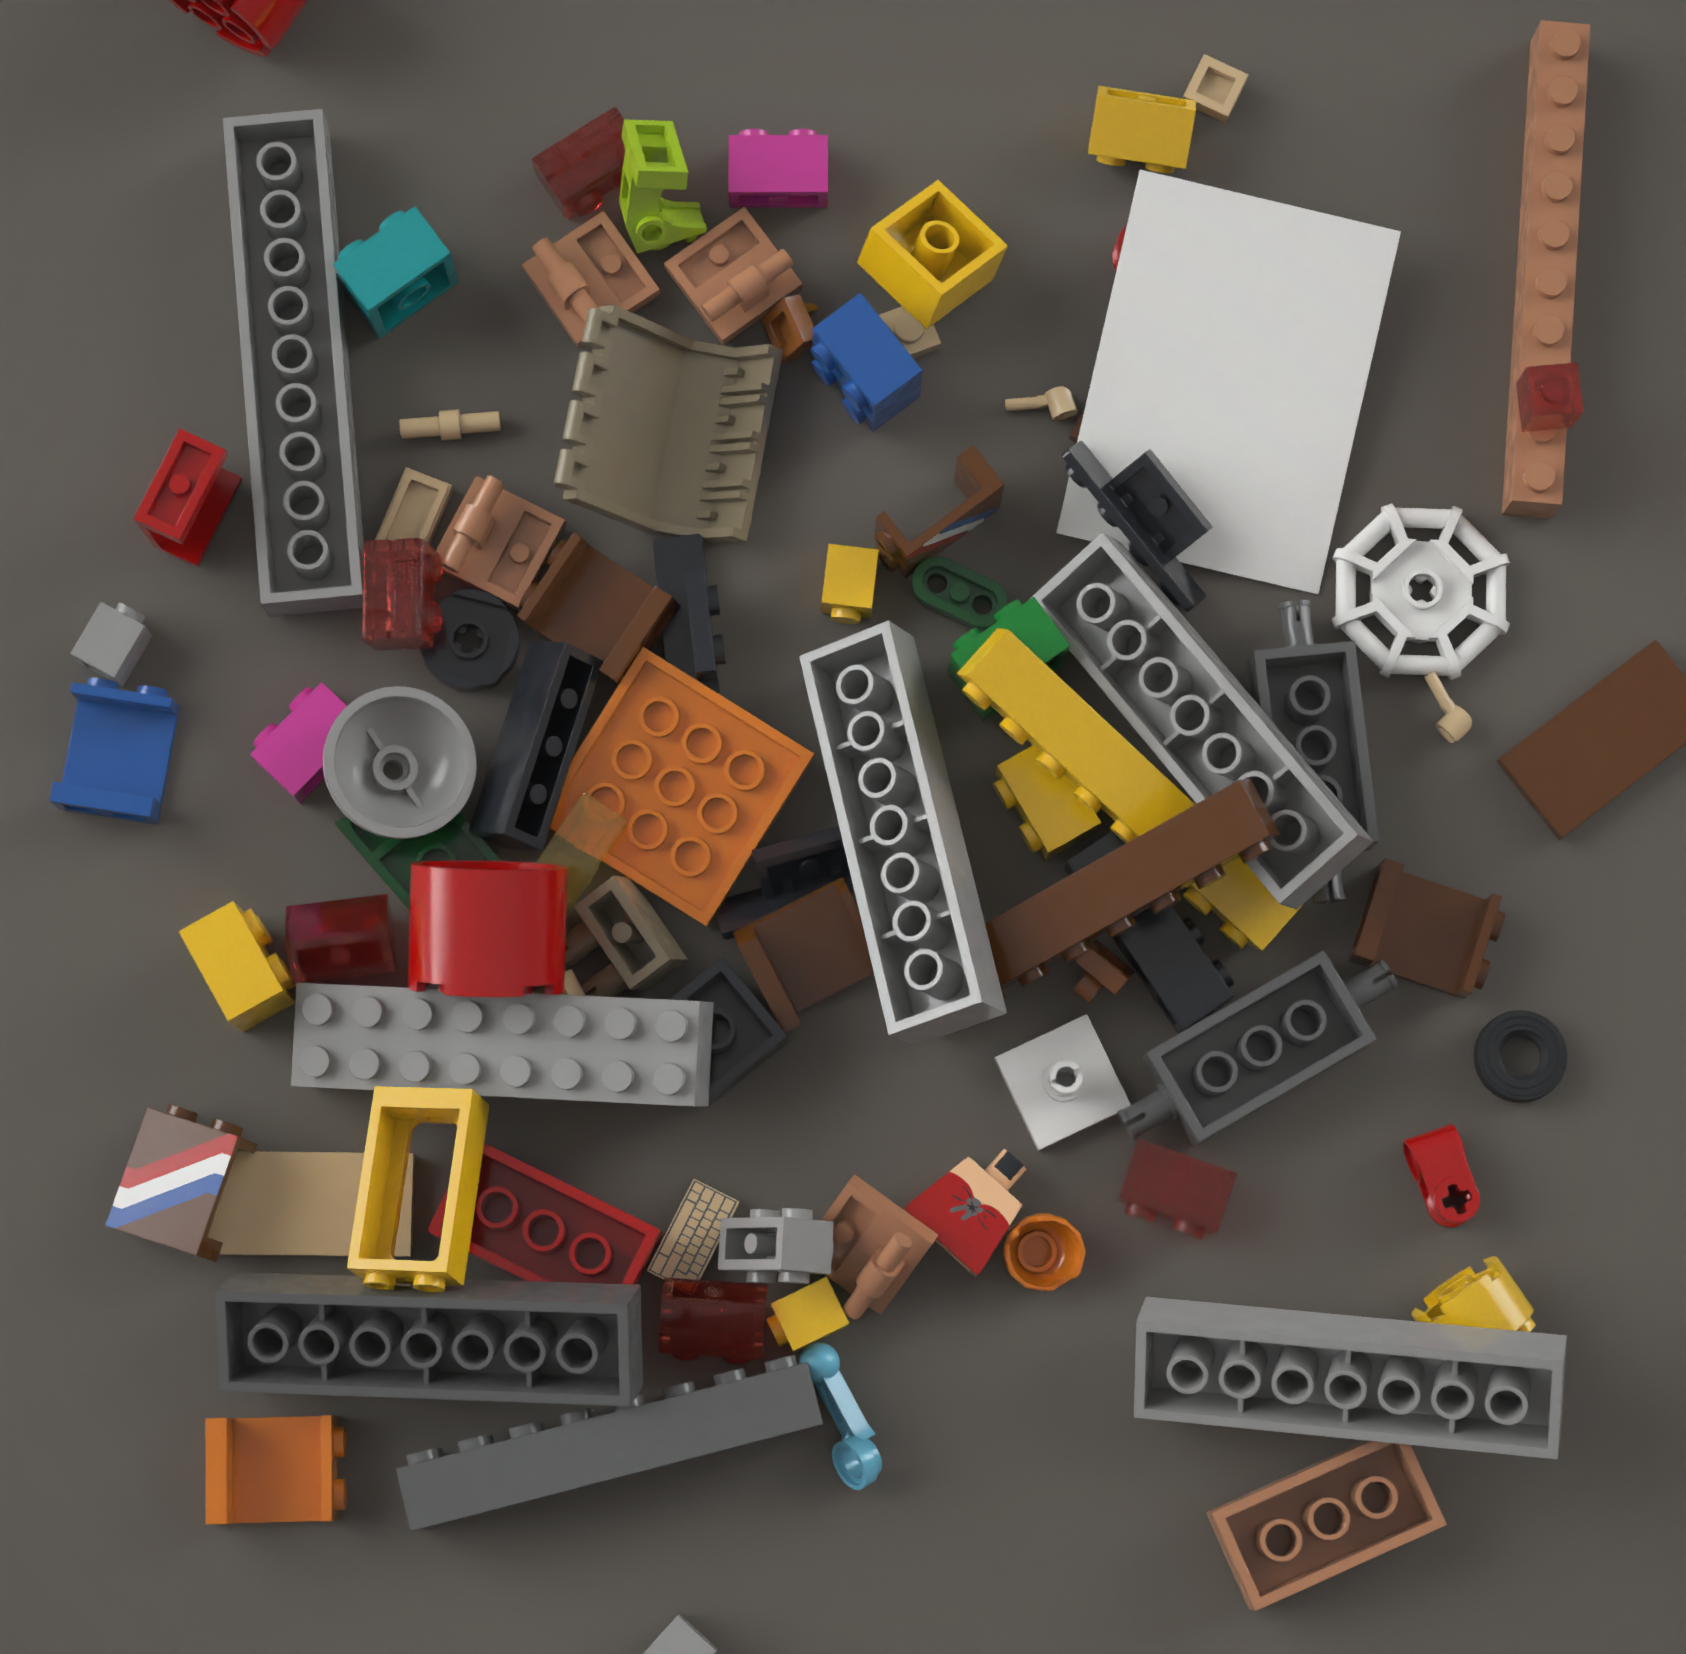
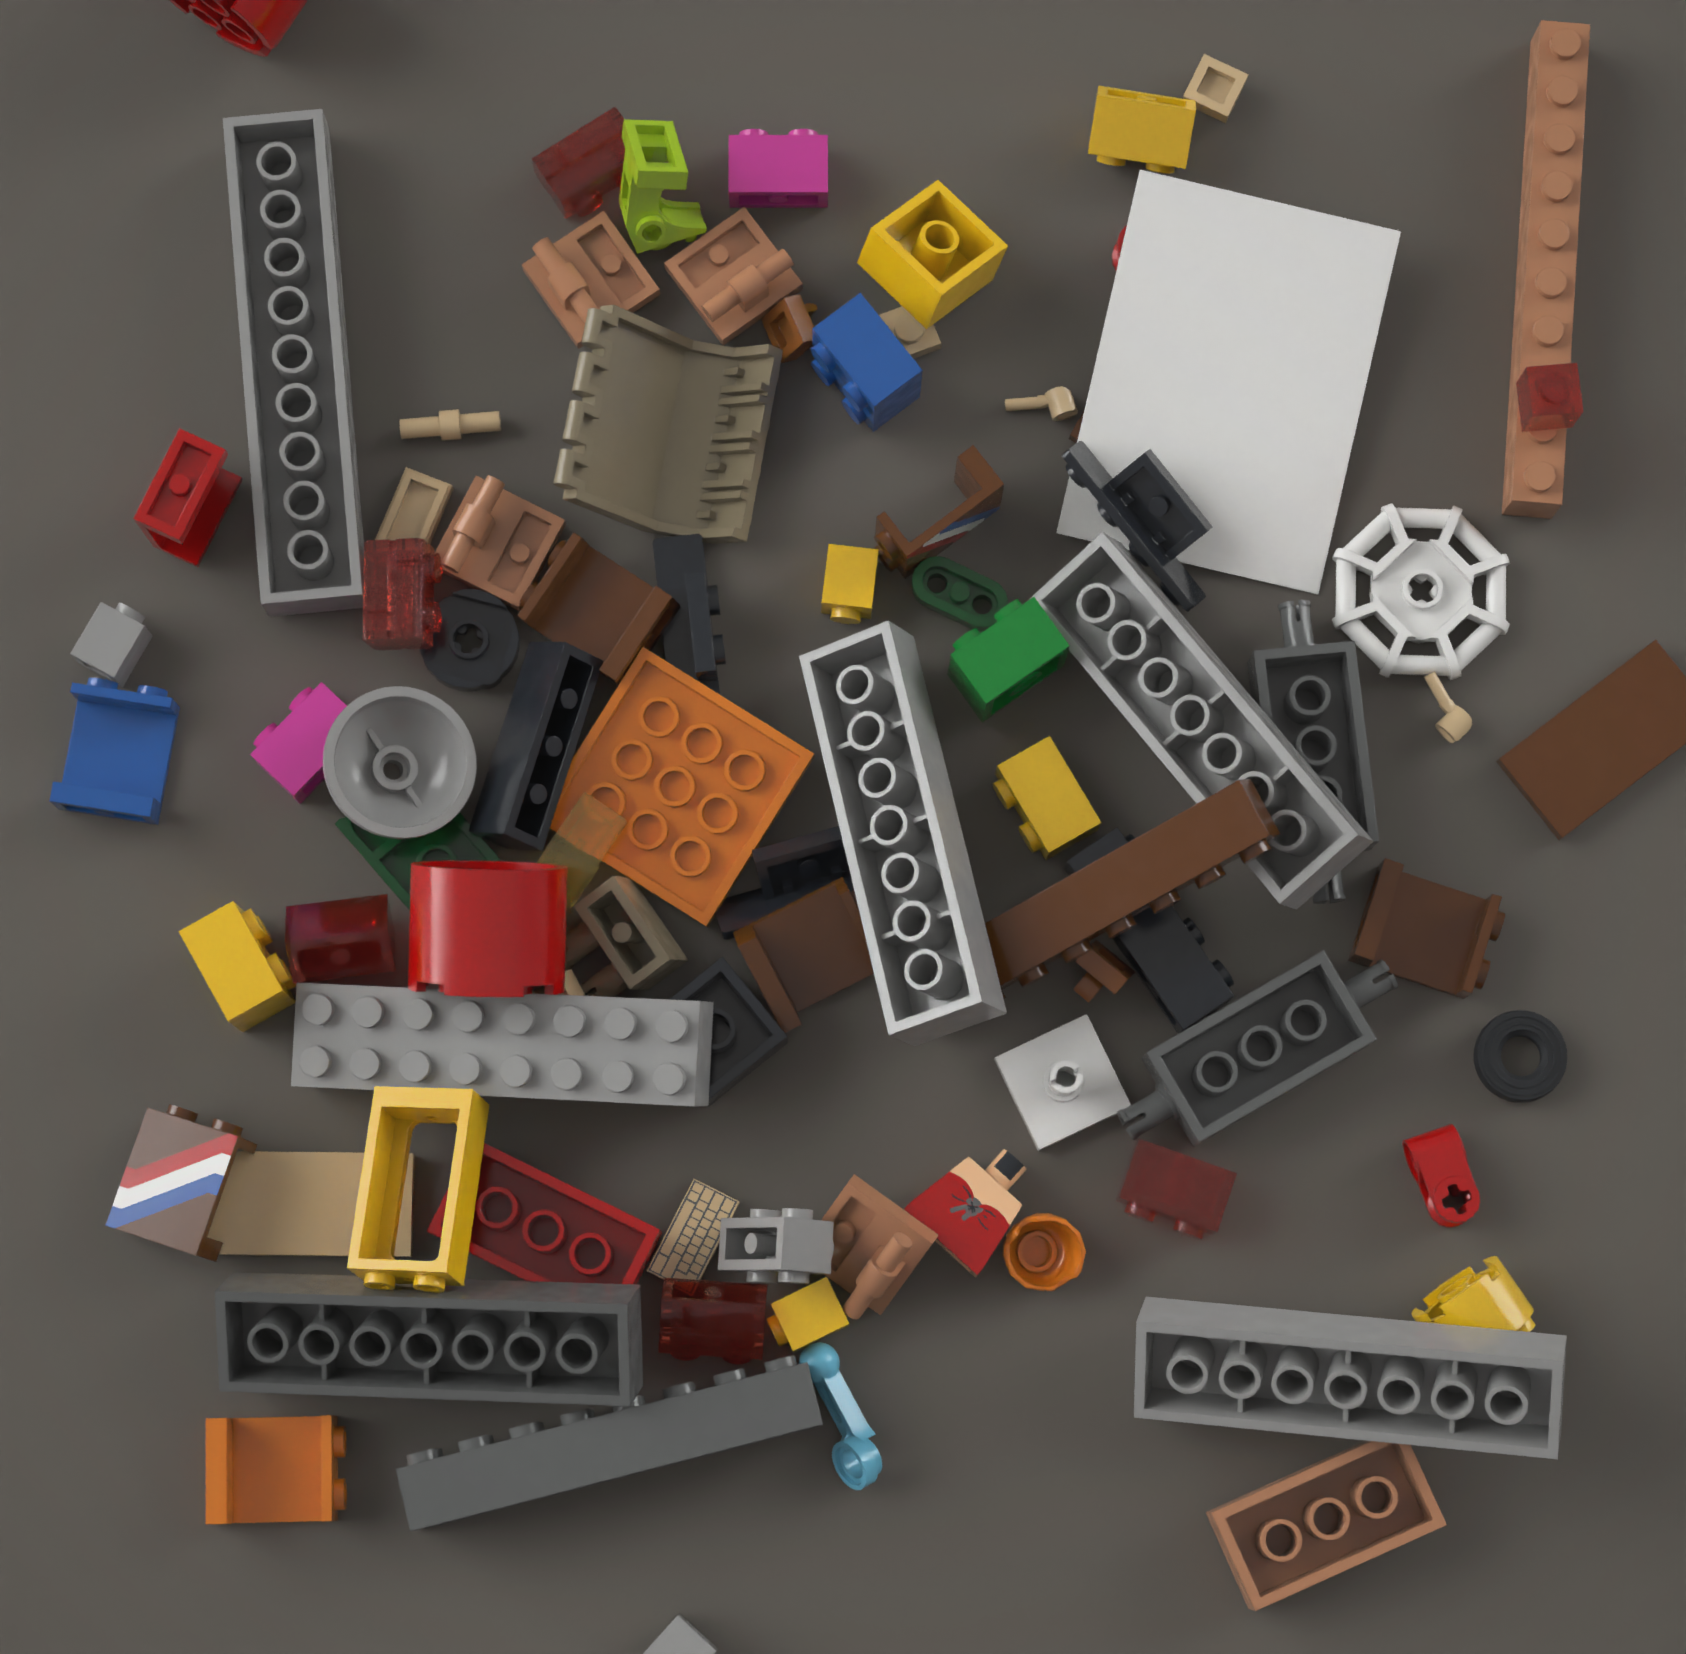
teal brick [333,206,459,339] -> none
yellow brick [957,628,1303,951] -> none

